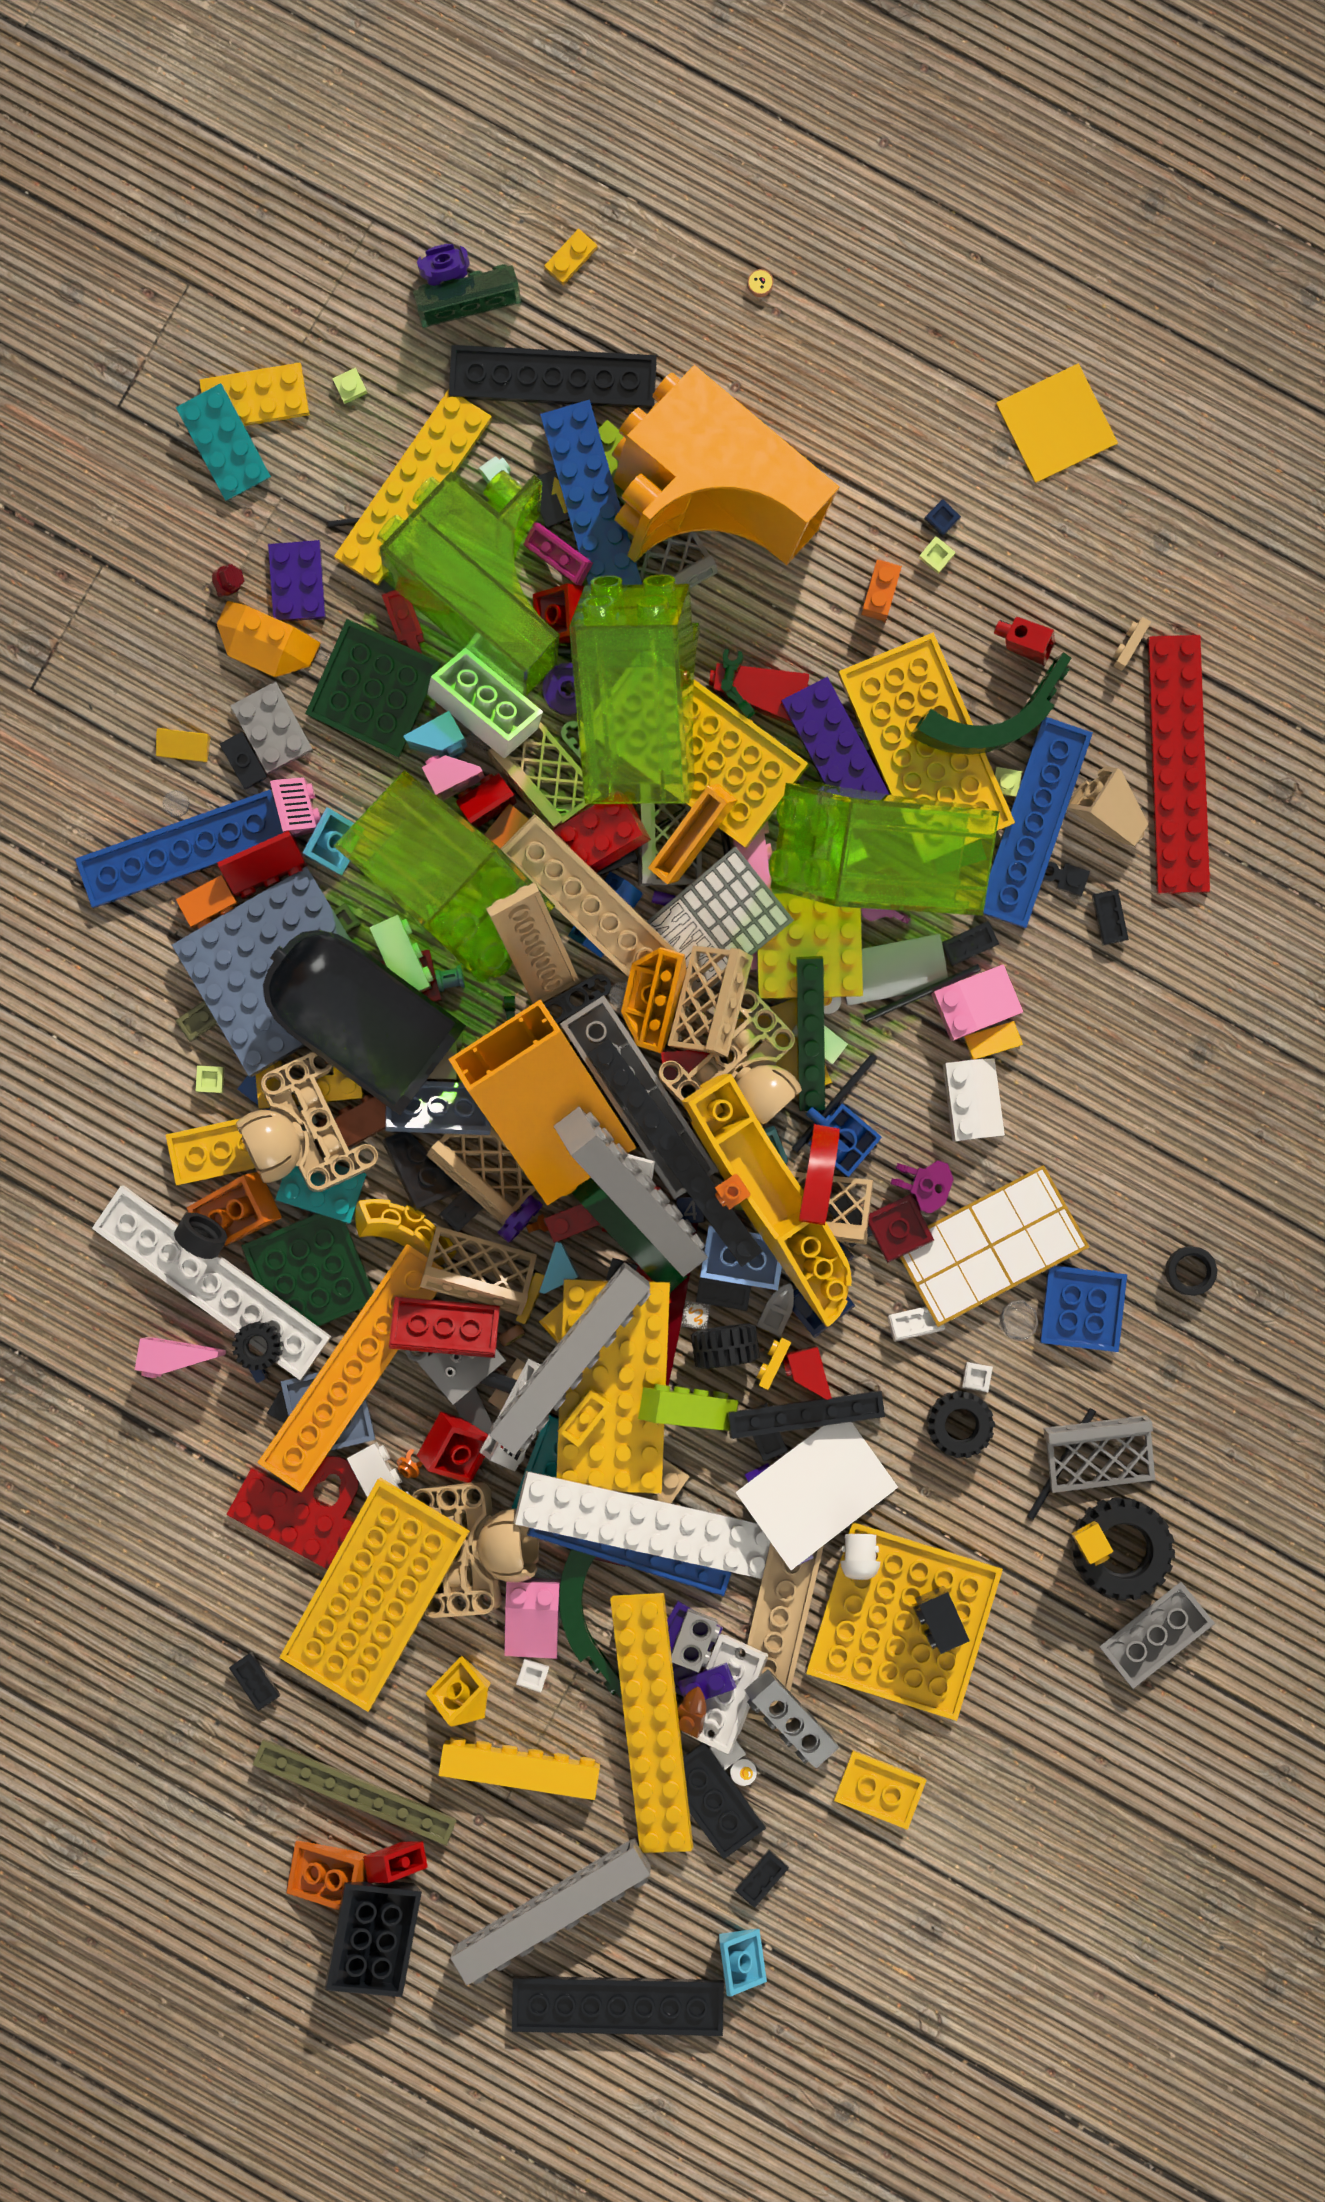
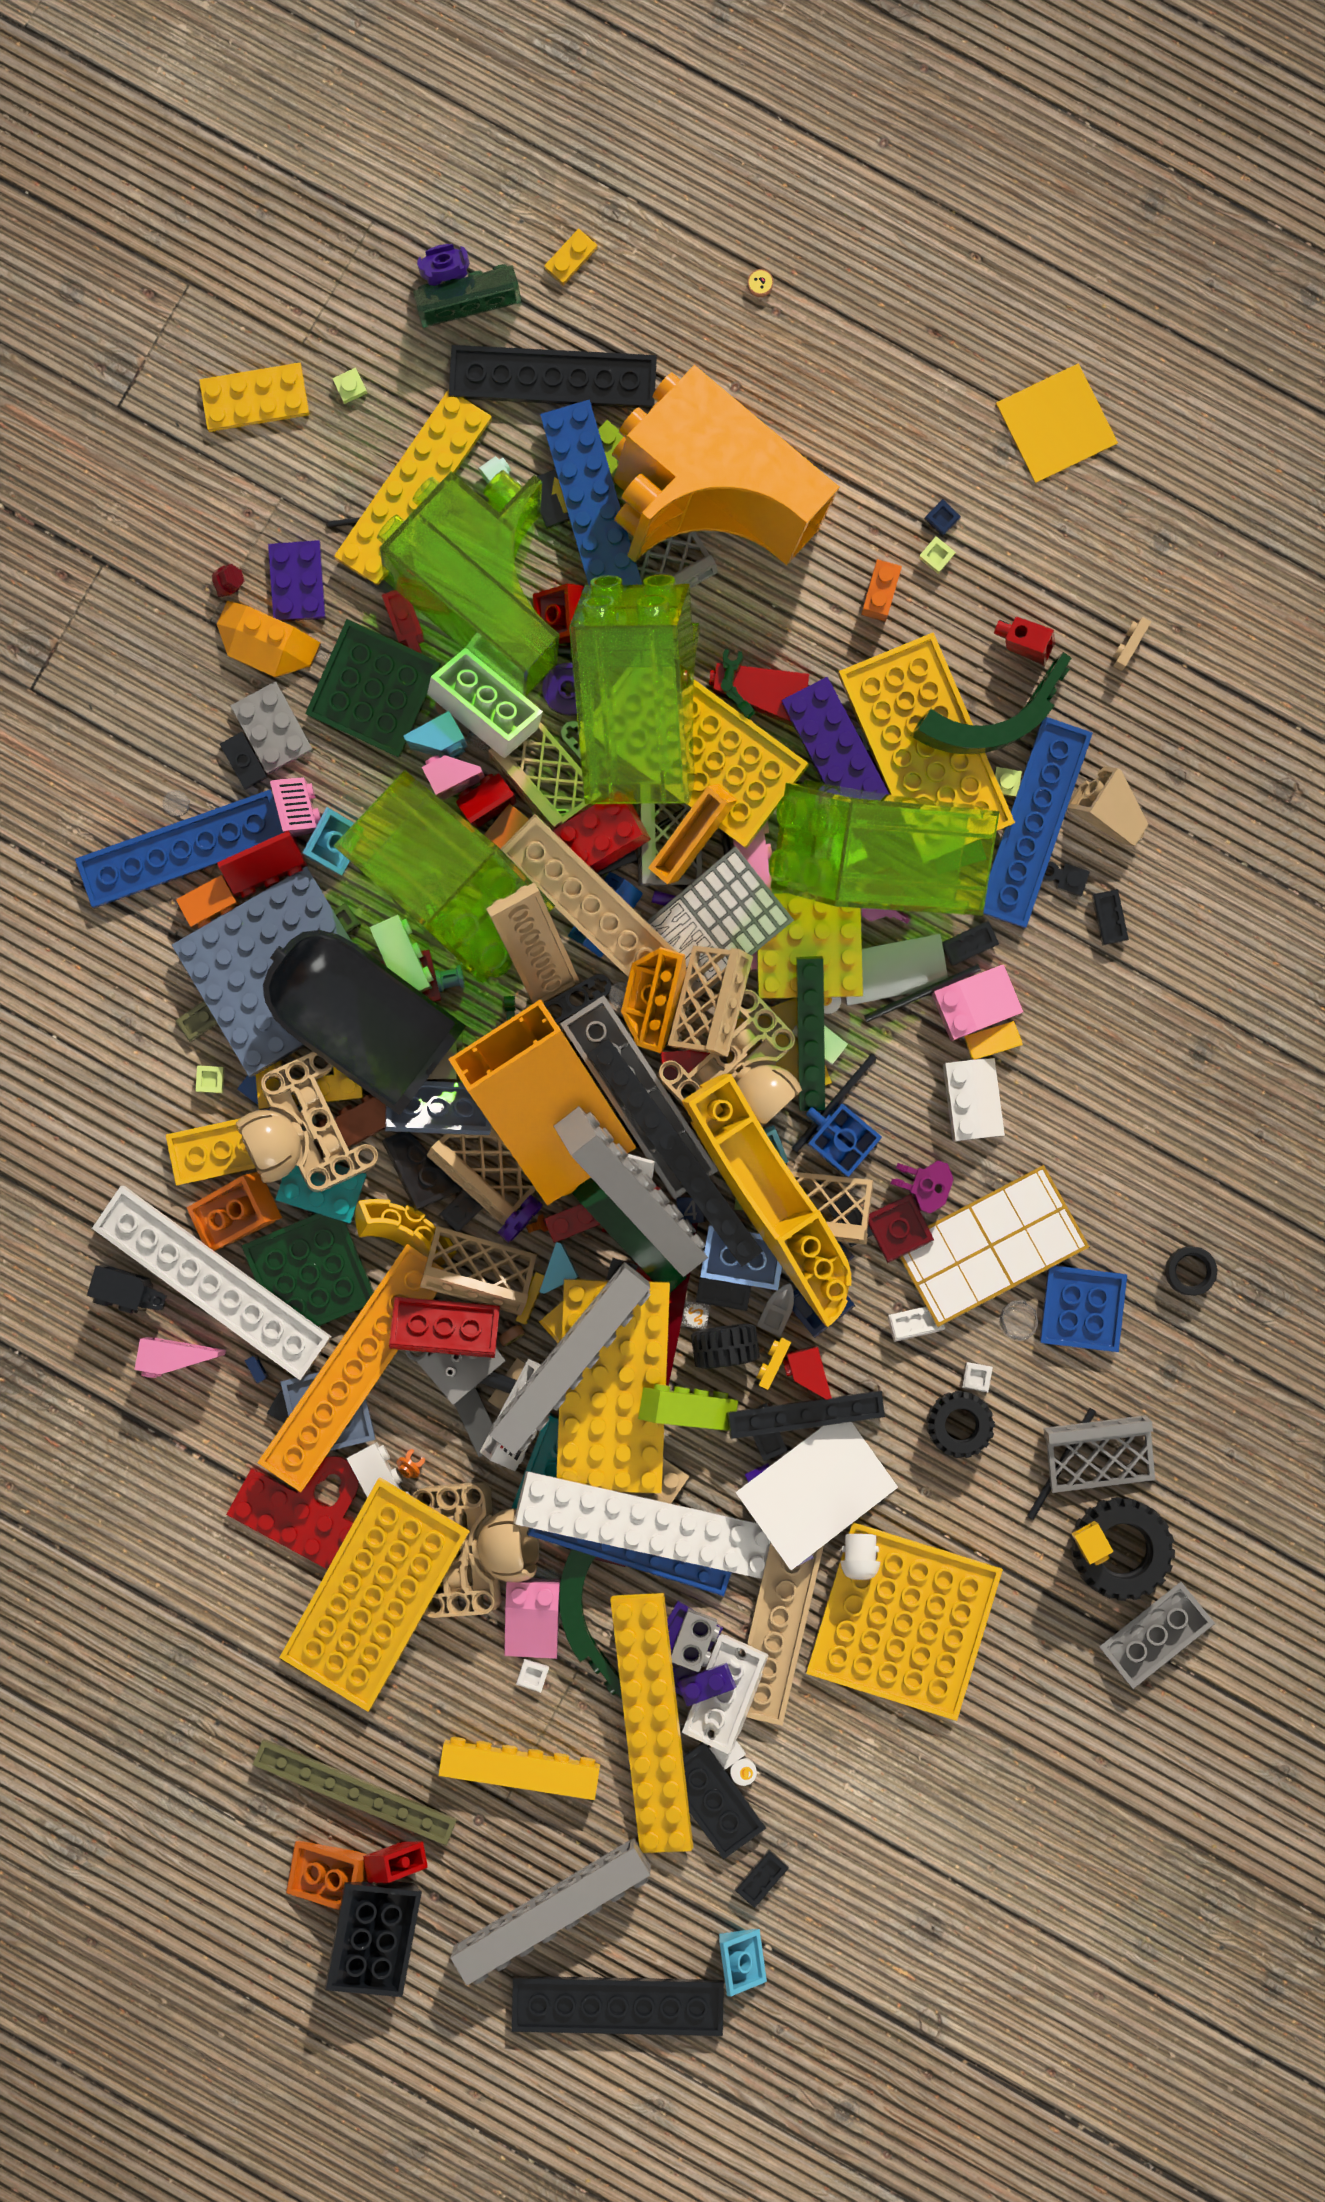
yellow slope [156,728,211,762] -> none
black tyre [174,1213,227,1259] -> none
teal plate [176,383,271,501] -> none
black plate [229,1652,281,1711] -> none
black tyre [232,1322,284,1371] -> none
red slope [416,1412,488,1483] -> none
yellow slope [425,1655,491,1727] -> none
dark pink tile [523,522,593,585] -> none
yellow plate [557,1388,611,1447] -> none
dark orange plate [678,1686,706,1738] -> none
orange bracket [715,1174,751,1210] -> none
brick [745,1669,839,1768] -> none
red slope [799,1124,840,1226] -> none
yellow plate [834,1750,927,1830] -> none
black brick [913,1586,970,1654] -> none
red plate [1147,635,1210,894] -> none
none -> black hinge [87,1265,167,1314]

